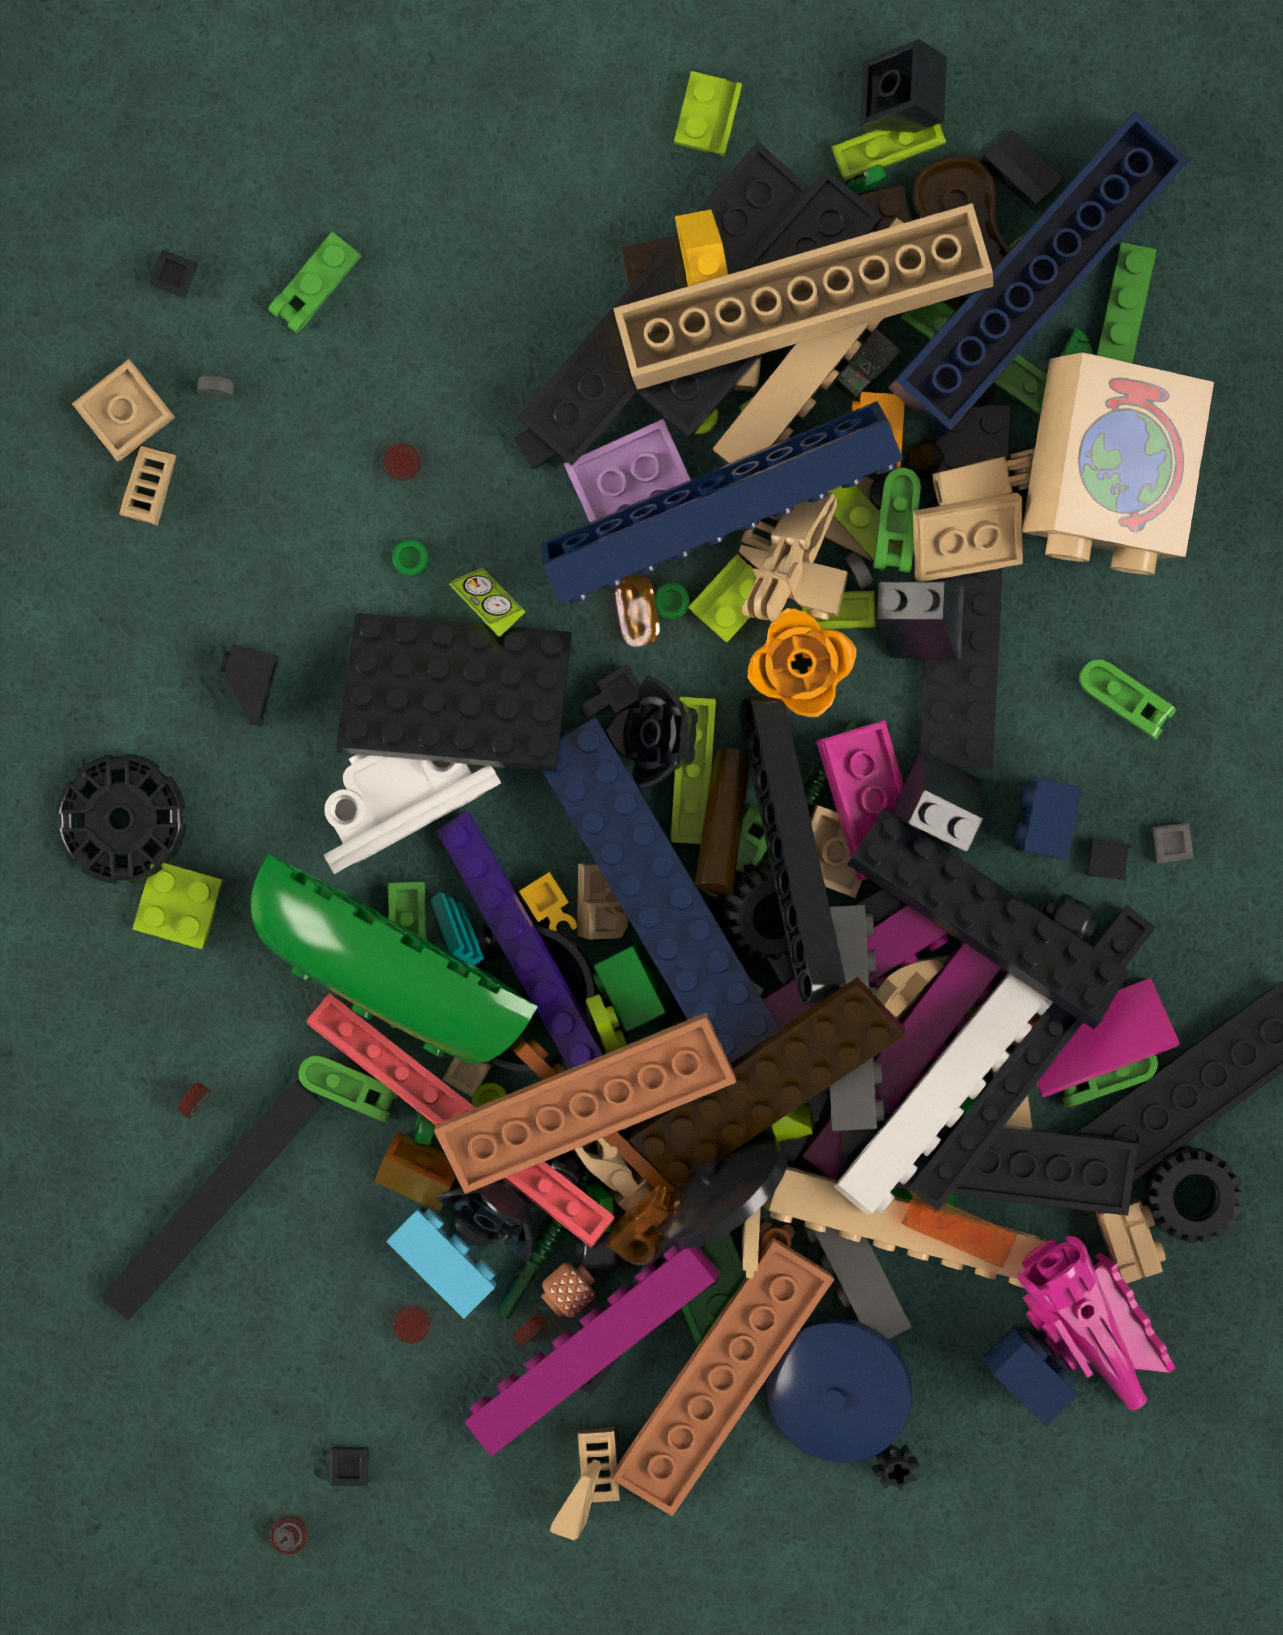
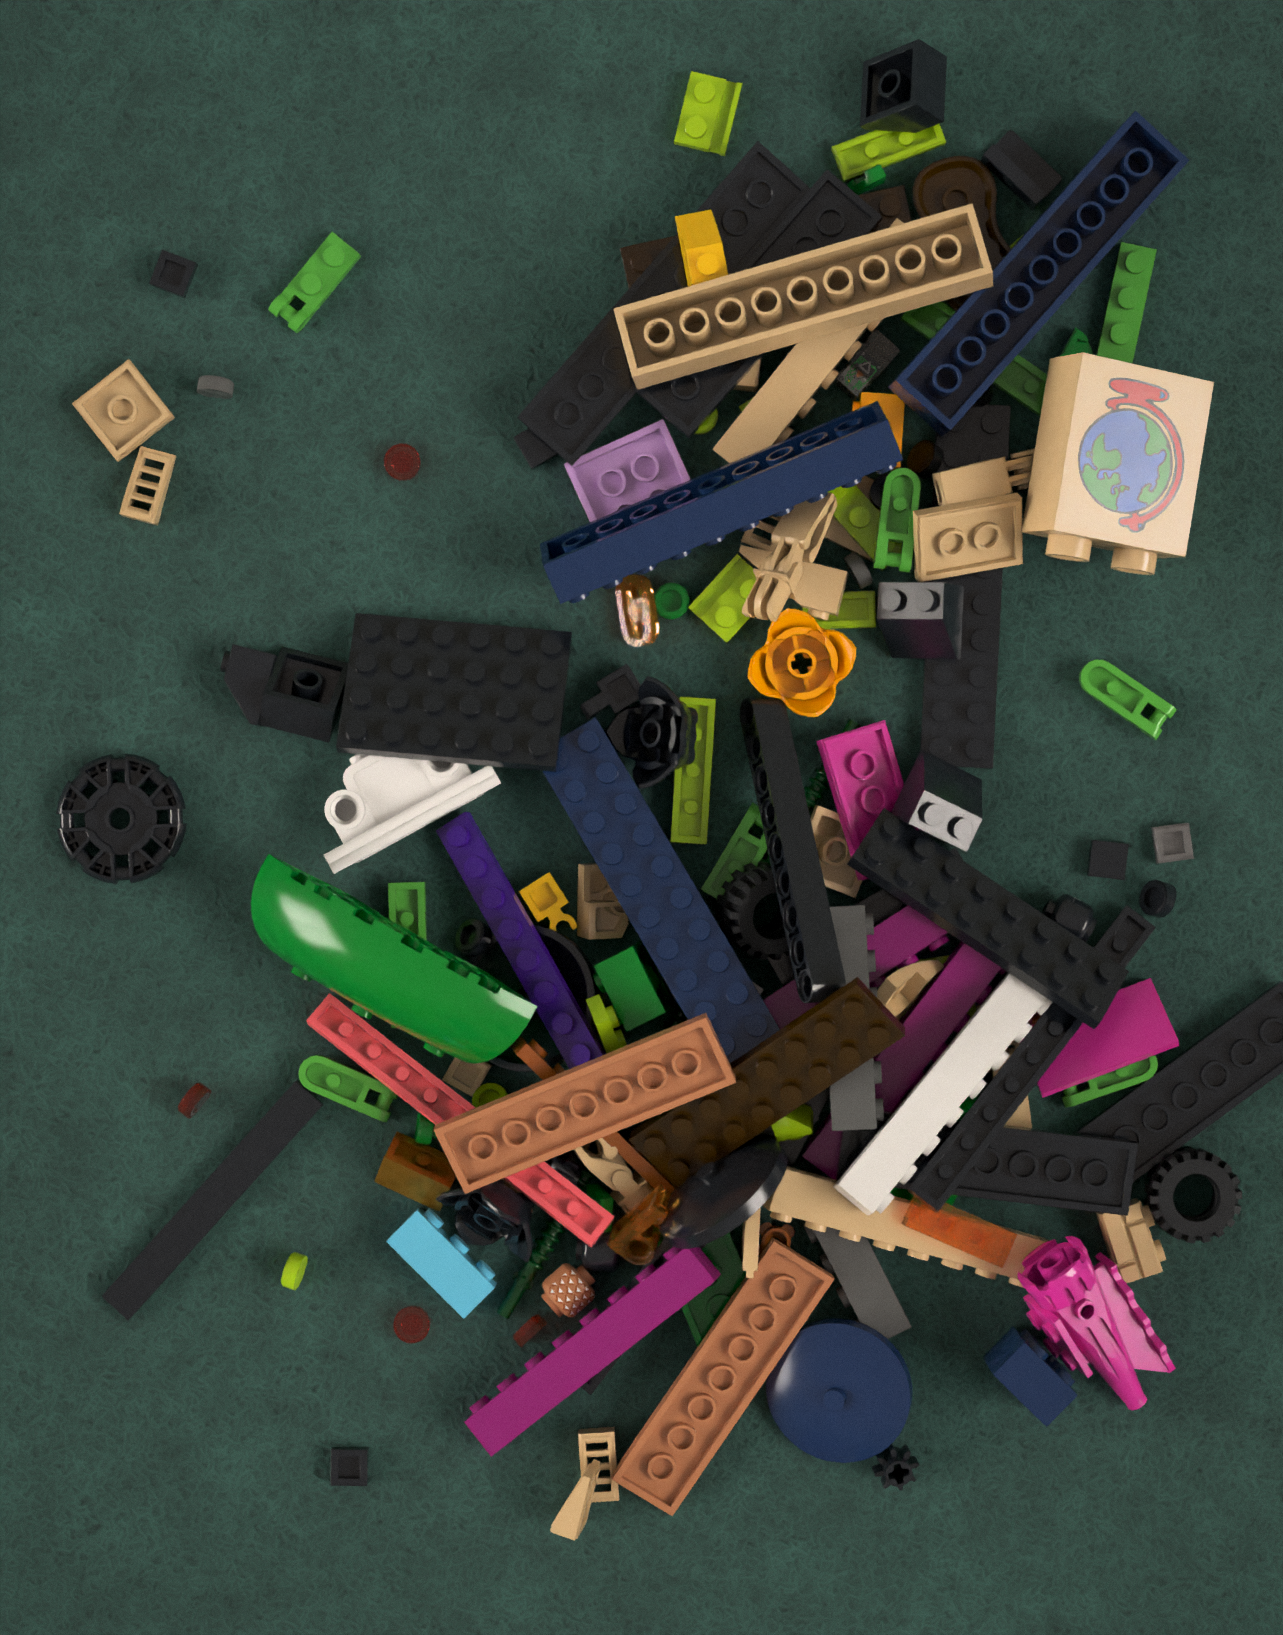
lime plate [132,863,224,949] -> none
tile [270,1516,308,1555] -> none
green tile [392,539,429,577] -> none
teal tile [431,892,484,966] -> none
slope [449,567,525,637] -> none
dark brown brick [695,748,750,898] -> none
dark blue brick [1012,778,1082,860] -> none
none -> black slope [259,646,348,743]
none -> lime tile [281,1252,308,1290]
none -> black tile [1139,880,1177,918]

